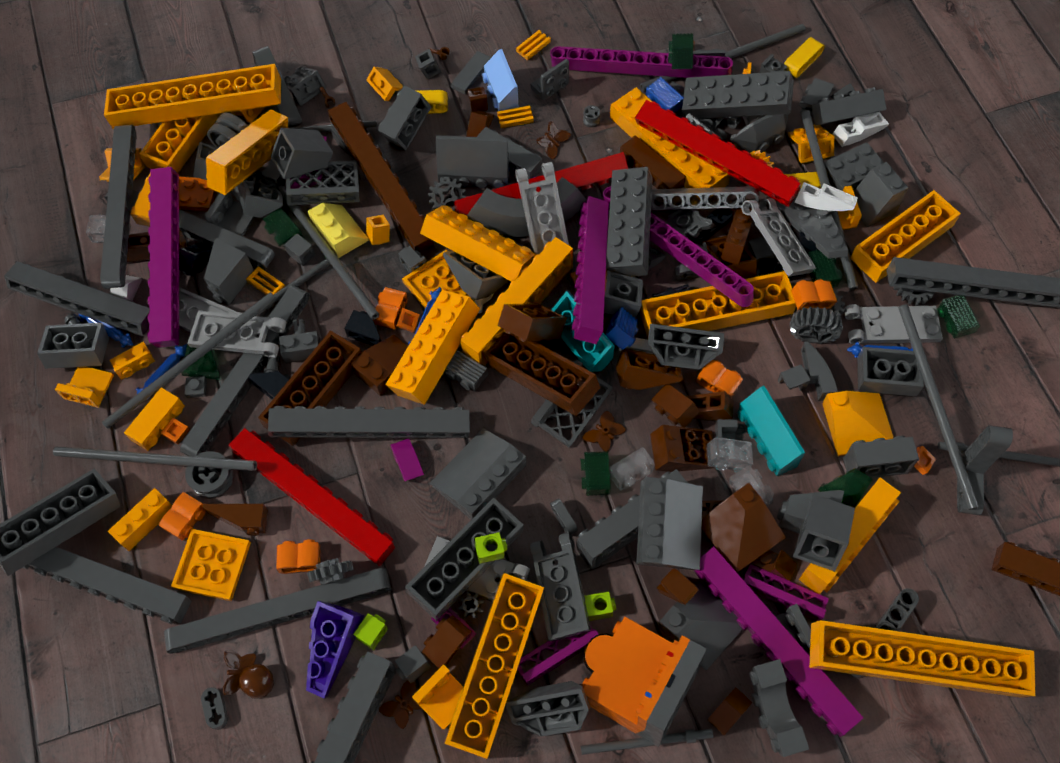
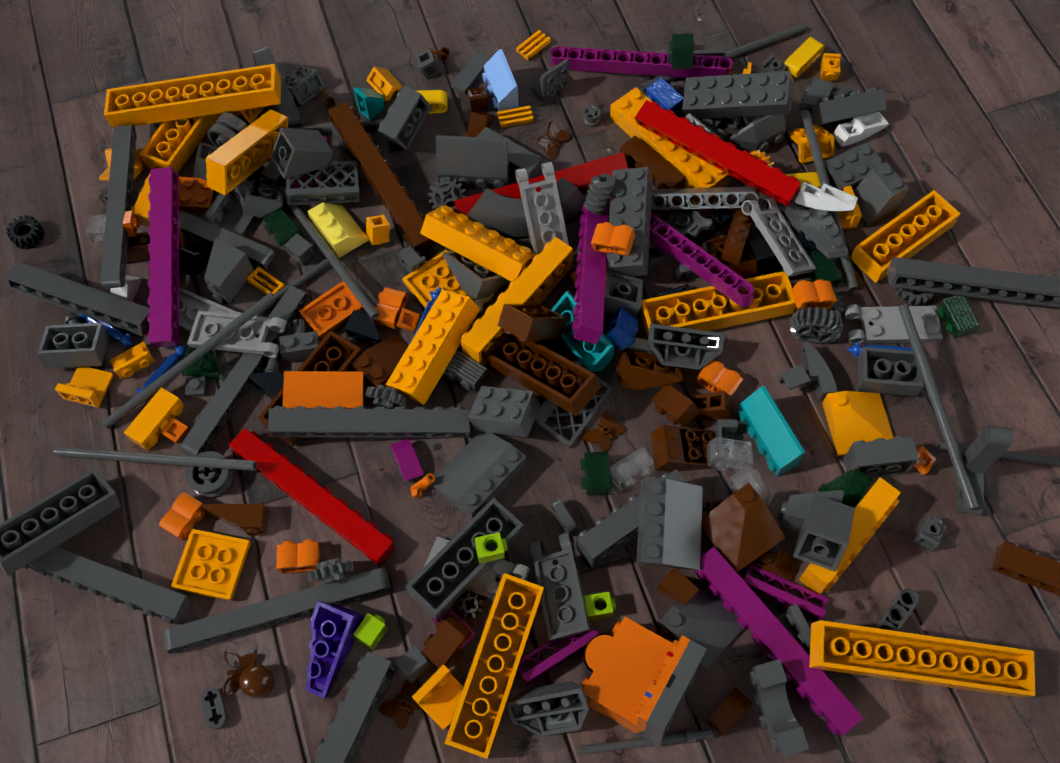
light orange brick [108,488,172,551] -> none
none -> black tyre [7,215,45,249]
none -> orange plate [123,211,140,237]
none -> orange tile [283,371,363,409]
none -> orange plate [299,281,364,339]
none -> teal slope [354,87,385,120]
none -> dark grey gear [365,385,408,409]
none -> orange arm [410,473,435,498]
none -> dark grey brick [468,386,540,437]
none -> dark grey piece [584,174,615,215]
none -> orange brick [591,222,635,256]
none -> light orange brick [820,53,841,81]
none -> dark grey brick [913,516,947,552]

